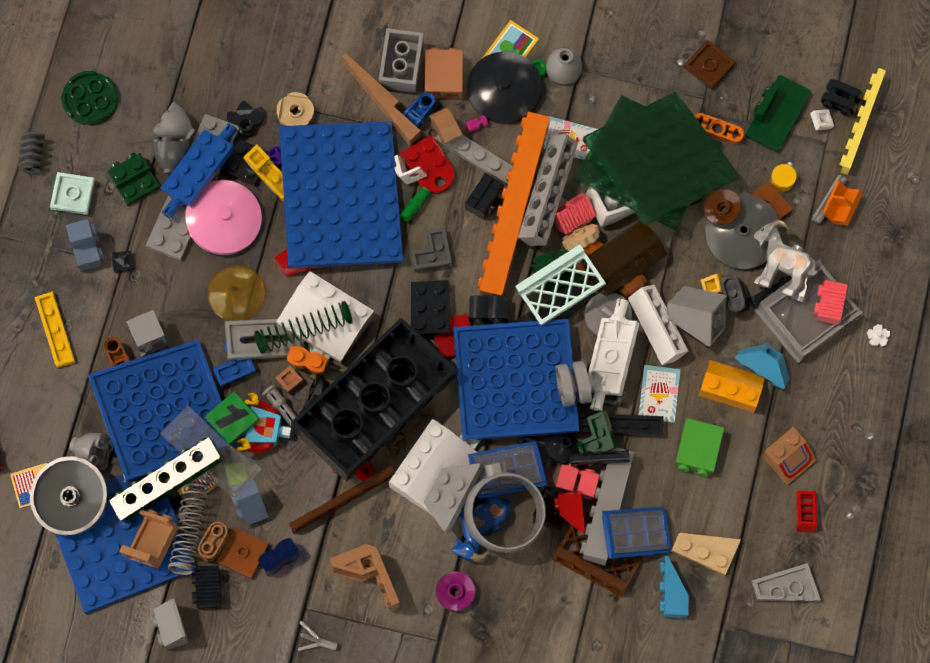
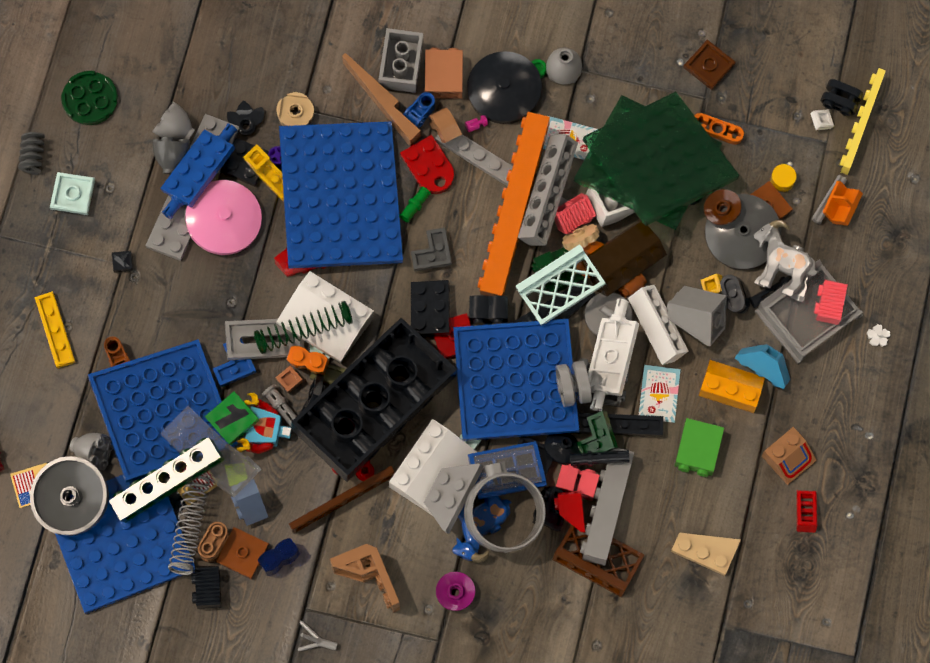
sand blue brick [66,219,104,272] -> none
dark green plate [107,153,160,206] -> none
medium nougat panel [119,509,179,569] -> none
light grey piece [126,310,168,357] -> none
light grey slope [152,598,189,650] -> none
clear yellow dish [207,265,265,321] -> none
white bracket [394,155,427,184] -> none
black brick [465,173,504,219] -> none
sticker [482,20,539,58] -> none
clear piece [602,506,671,559] -> none
dark azure slope [659,556,689,619] -> none
dark green bracket [746,75,811,152] -> none
light grey wing [751,563,821,602] -> none

